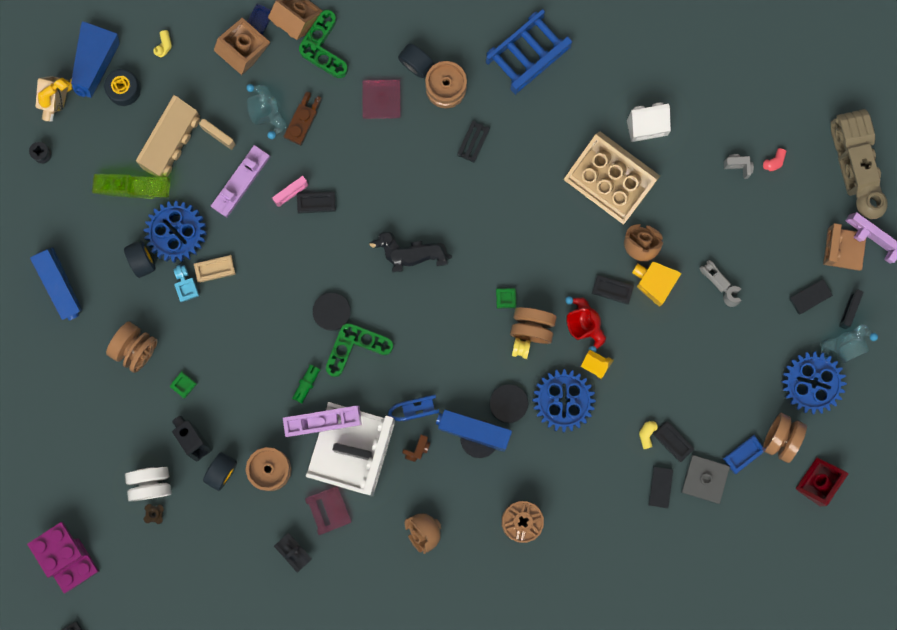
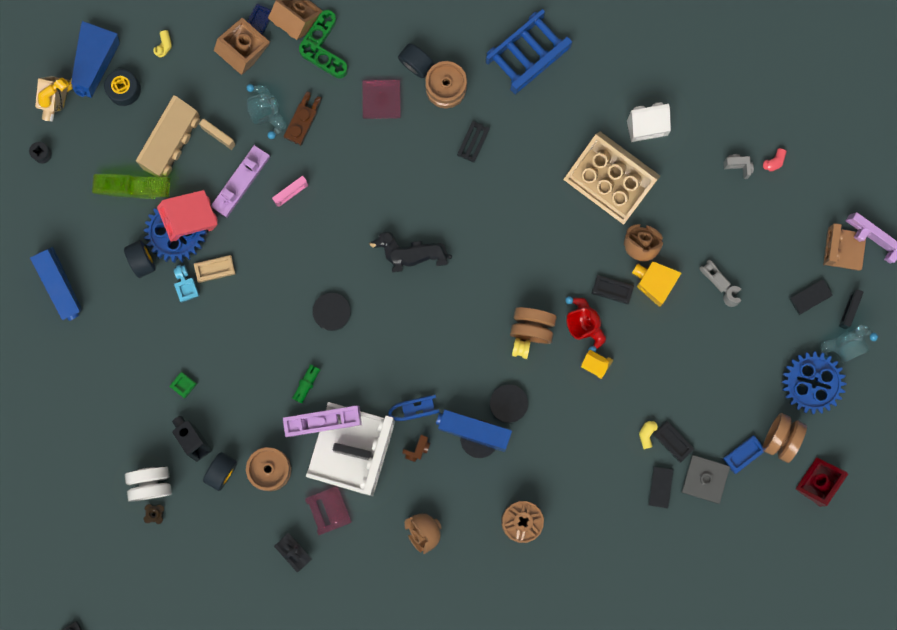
magenta bracket [27,522,99,594] -> none
medium nougat wheel [106,321,158,373] -> none
black tile [297,192,336,214] -> none
green beam [326,324,393,377] -> none
green tile [496,288,516,309] -> none
blue gear [532,369,596,432] -> none
dark tan brick [831,109,888,219] -> none
none -> coral panel [157,190,218,242]

